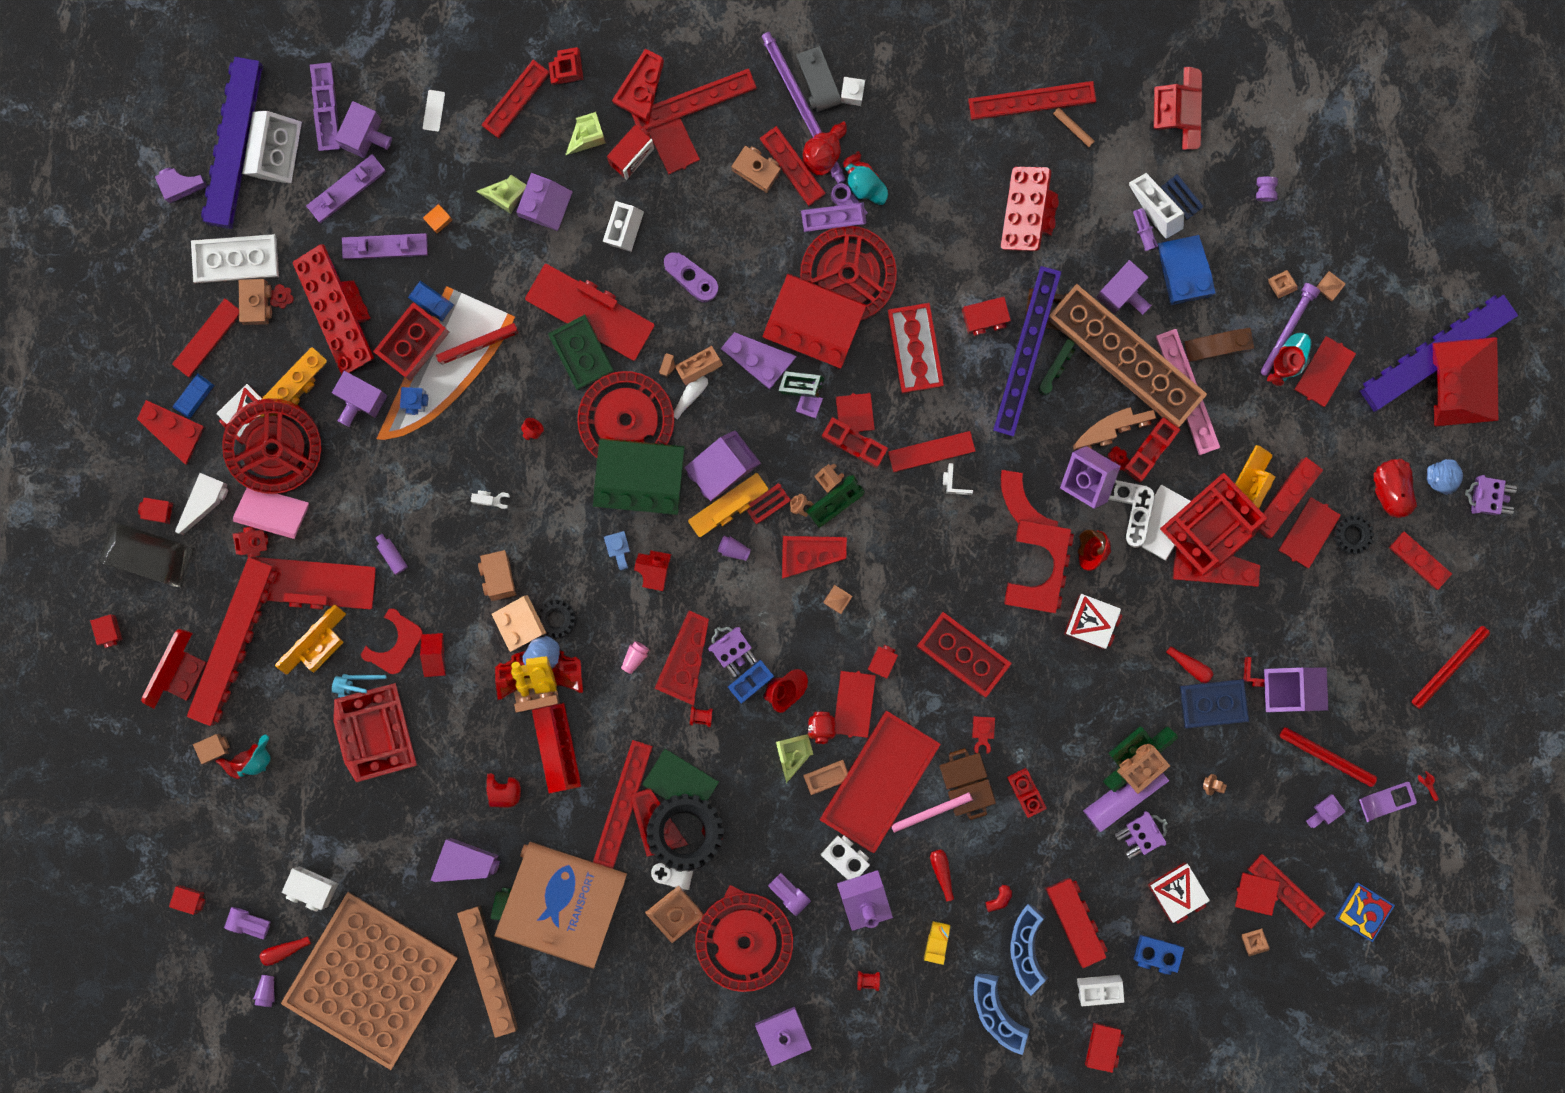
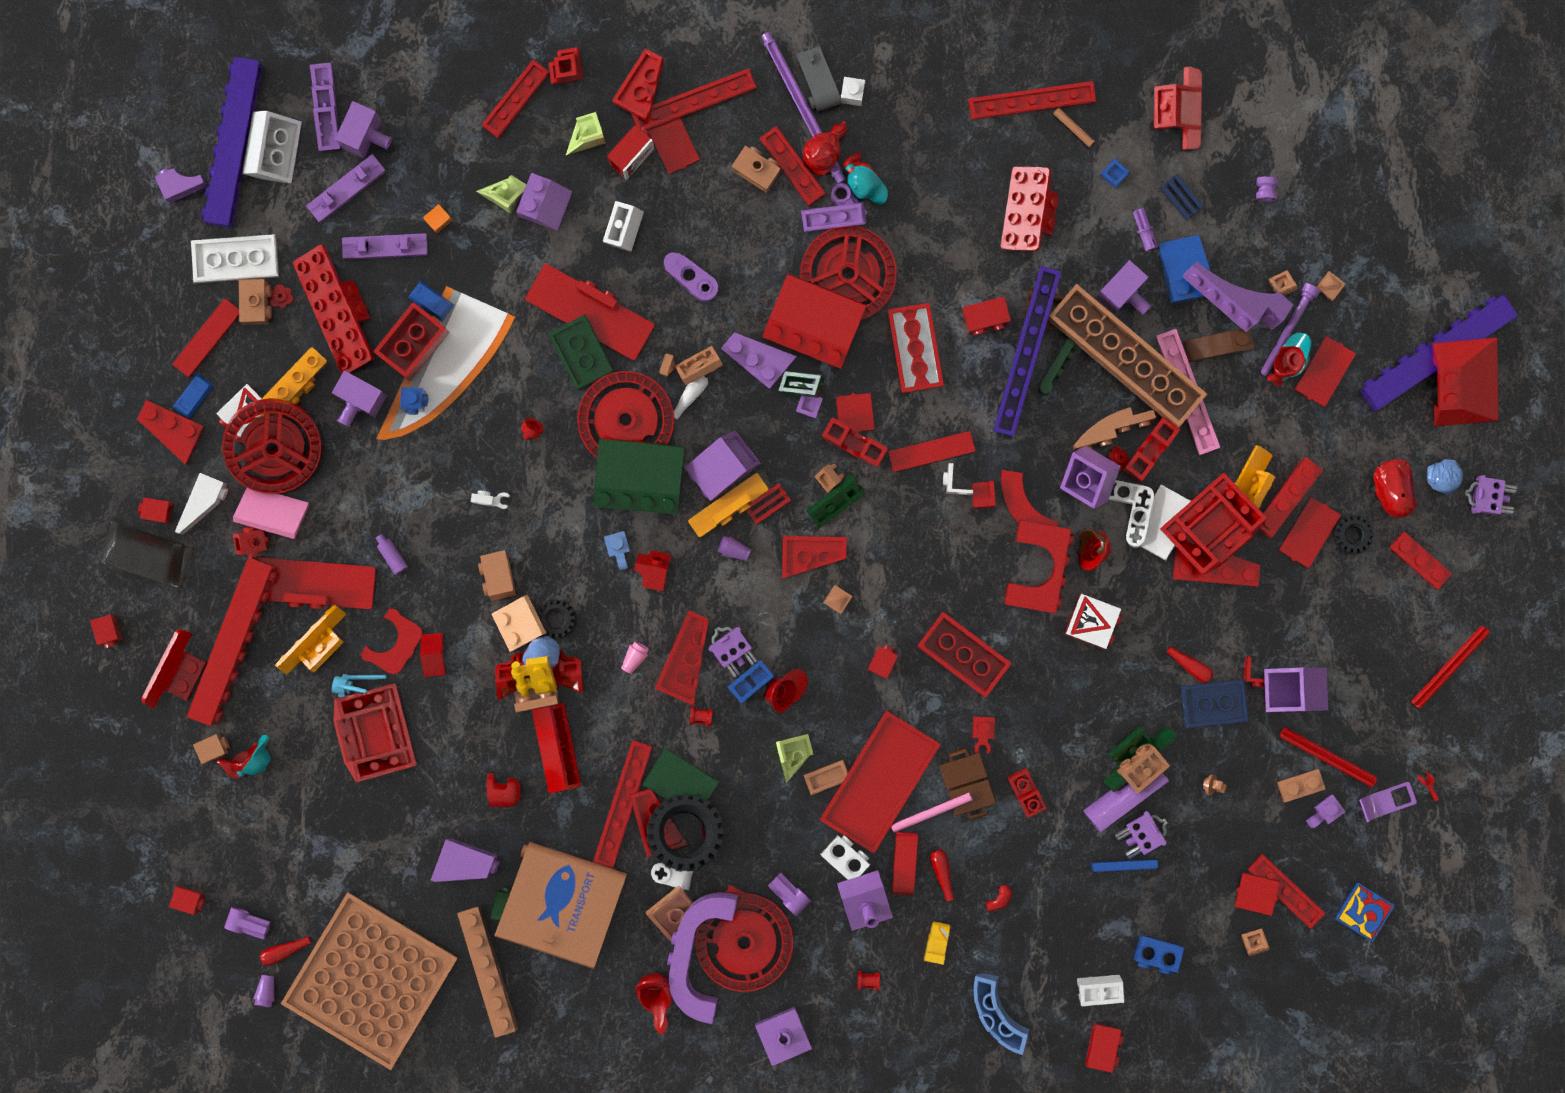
white brick [282,866,339,911] -> none
white sticker [423,90,445,131] -> none
red tile [436,323,519,365] -> none
nougat plate [790,494,814,517] -> none
red head [808,712,836,744] -> none
red piece [835,671,876,738] -> none
medium blue brick [1010,904,1048,996] -> none
red brick [1046,878,1107,968] -> none
white slope [1129,173,1184,239] -> none
piece [1148,863,1210,924] -> none
none -> red piece [635,972,672,1035]
none -> medium lavender arch [667,892,738,1024]
none -> red beam [892,832,918,895]
none -> red panel [971,480,996,509]
none -> blue tile [1091,859,1158,872]
none -> blue tile [1100,158,1130,189]
none -> medium lavender arch [1182,262,1293,332]
none -> nougat plate [1277,769,1325,802]

